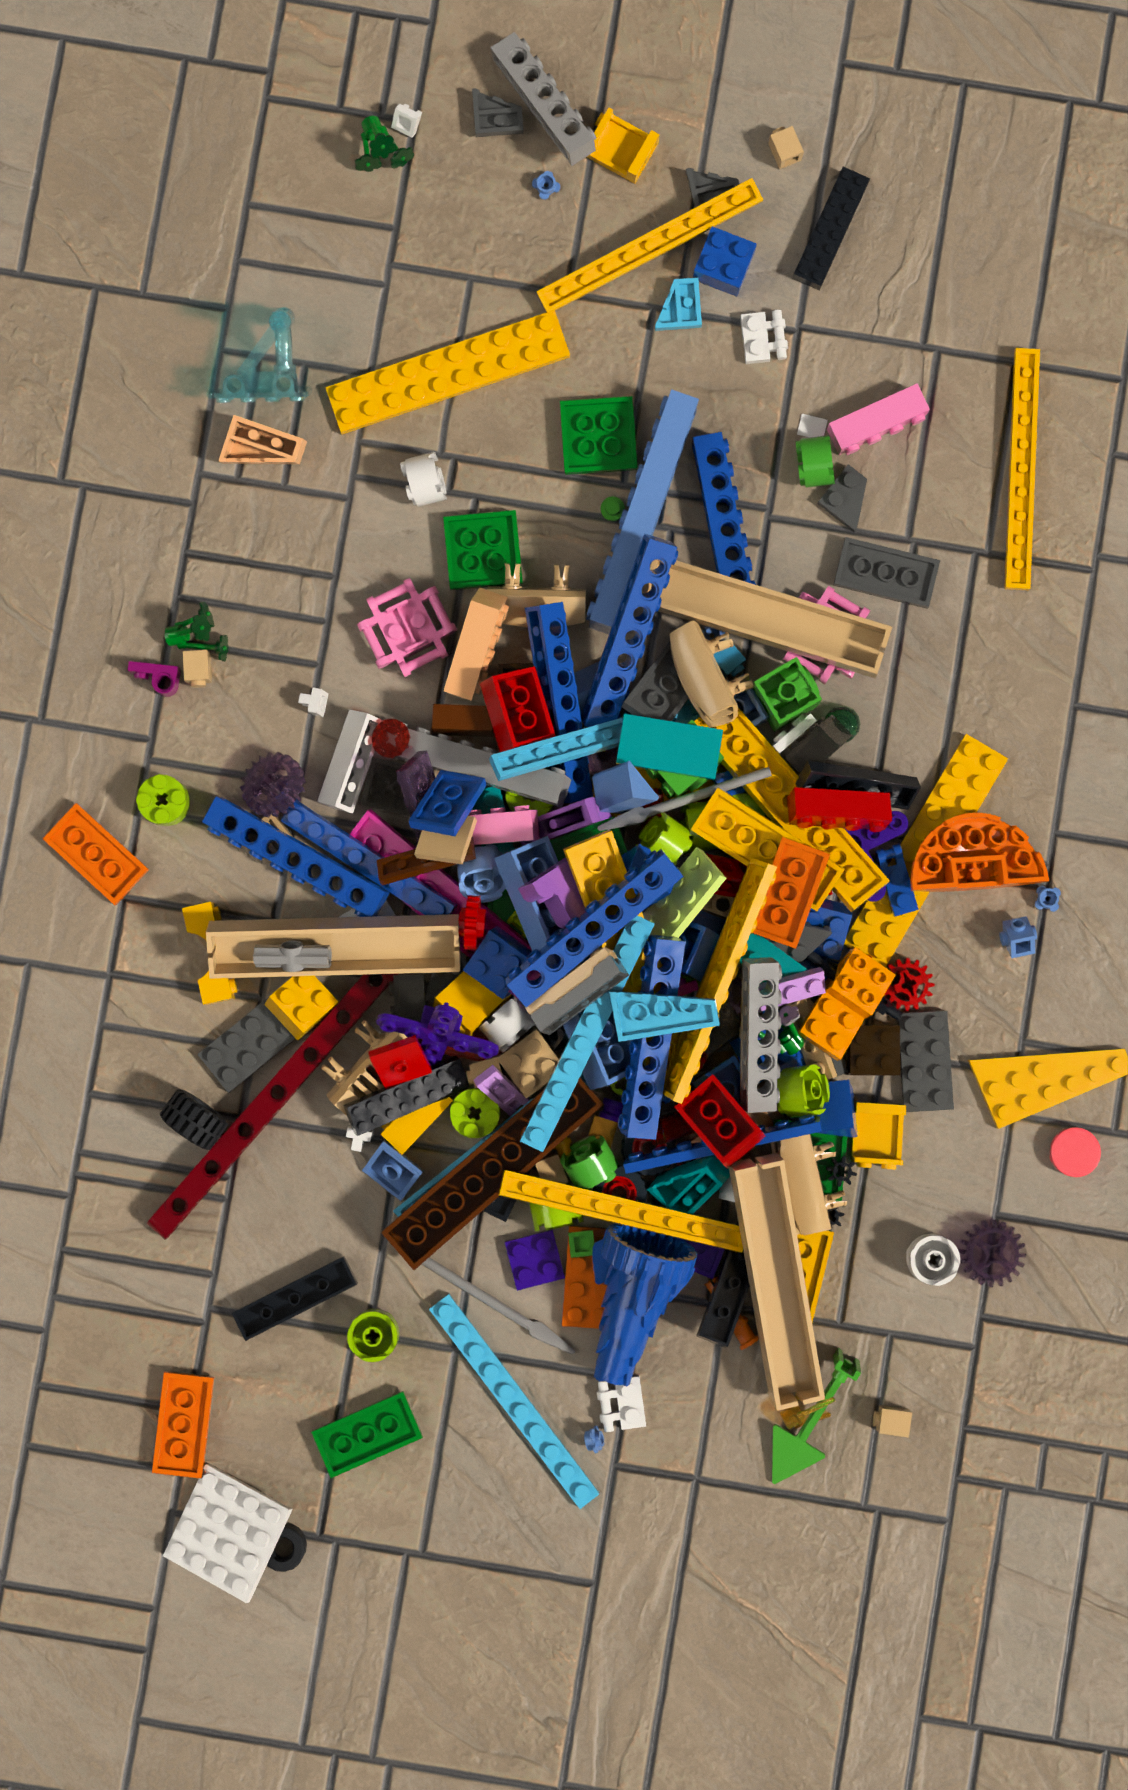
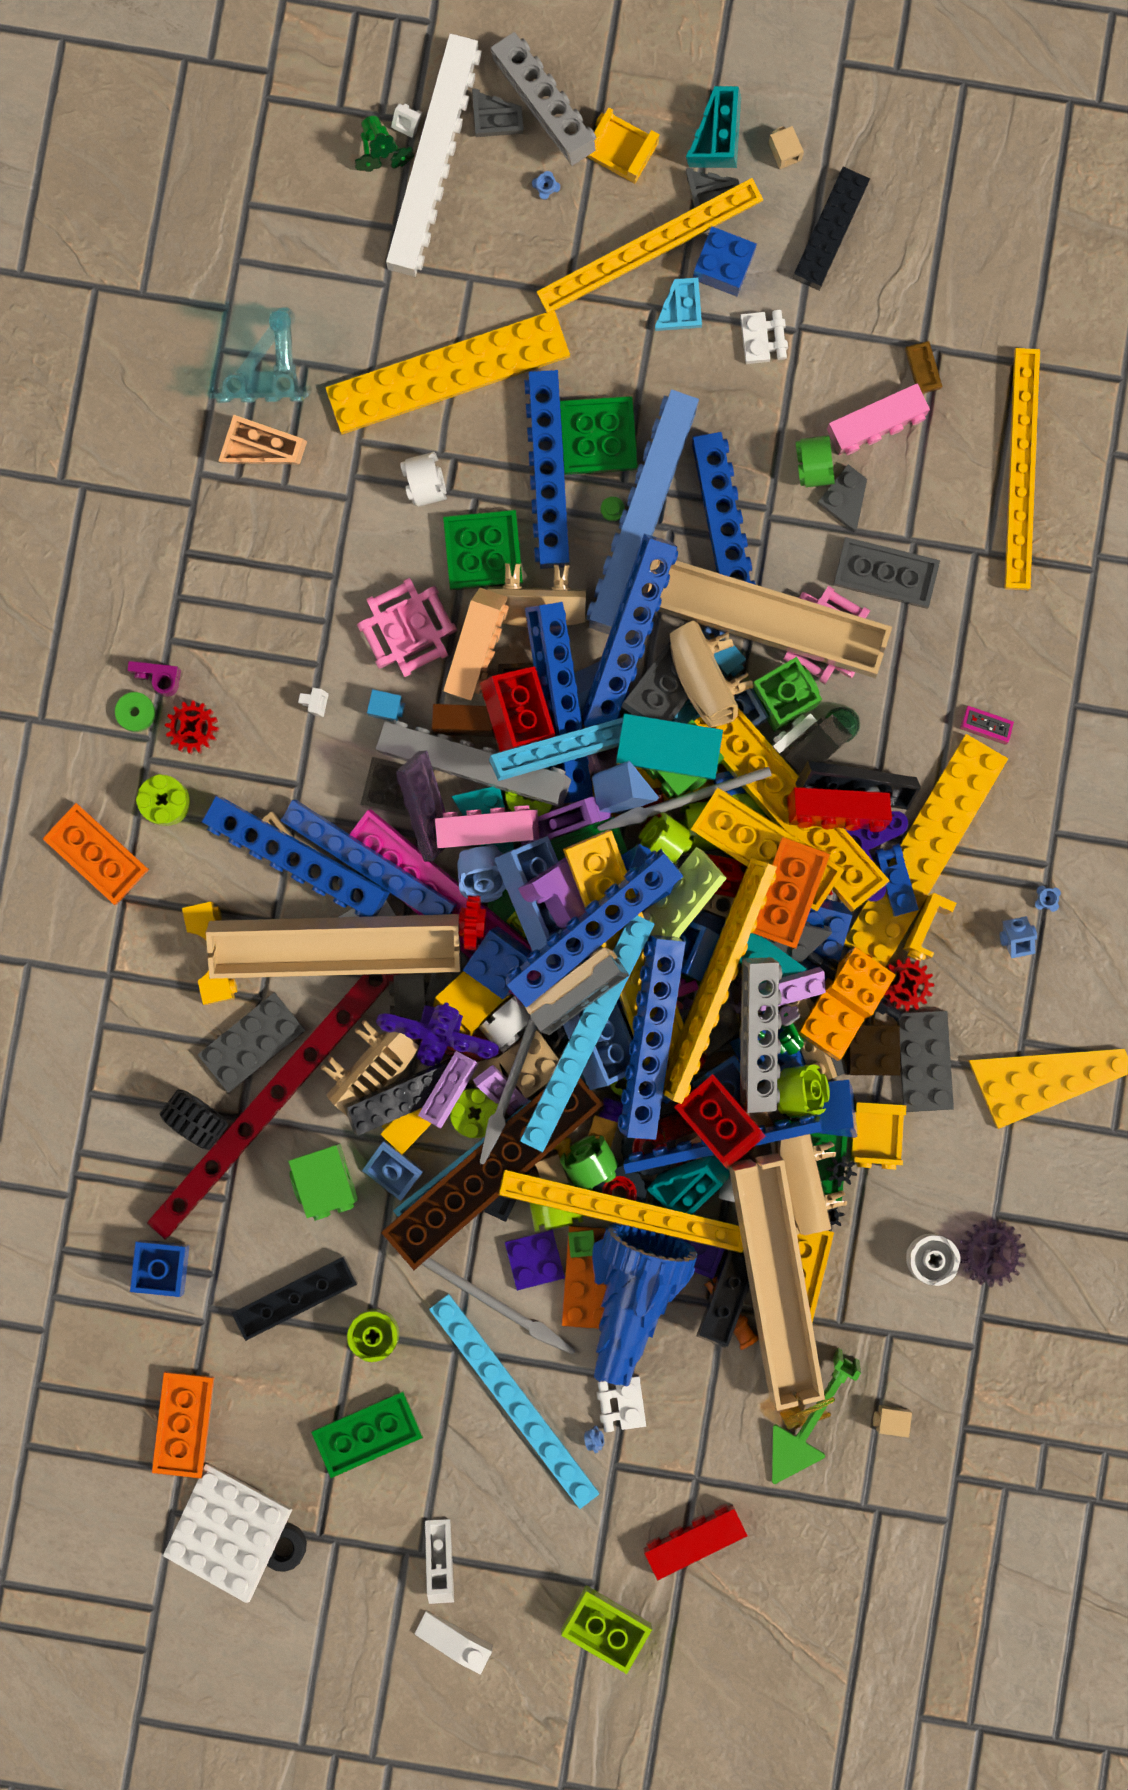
plant [165,602,229,662] -> none
tan brick [183,650,212,688] -> none
clear purple gear [240,752,306,818] -> none
light grey piece [253,940,332,972] -> none
yellow brick [264,976,339,1040] -> none
white brick [317,709,385,814] -> none
white tile [346,1124,374,1152] -> none
red plate [368,1035,432,1089] -> none
clear red gear [372,719,411,759] -> none
reddish brown plate [376,837,476,886] -> none
blue plate [409,770,486,836] -> none
tan tile [414,816,477,865] -> none
medium azure wing [609,990,720,1042] -> none
white sticker [797,414,828,438] -> none
orange brick [910,813,1049,892] -> none
coral tile [1049,1127,1101,1177] -> none
none -> bright green piece [115,692,156,732]
none -> blue brick [130,1240,190,1297]
none -> red gear [165,700,219,755]
none -> bright green brick [289,1144,359,1221]
none -> dark azure brick [367,689,406,722]
none -> white brick [386,34,482,277]
none -> white slope [415,1611,493,1675]
none -> lavender plate [418,1051,479,1129]
none -> white slope [425,1519,454,1604]
none -> light grey piece [480,1017,537,1164]
none -> blue brick [524,370,570,569]
none -> lime brick [561,1585,652,1674]
none -> red brick [643,1504,748,1581]
none -> teal wedge [686,86,741,168]
none -> yellow panel [903,893,957,961]
none -> pearl gold plate [905,341,943,394]
none -> slope [960,706,1014,745]

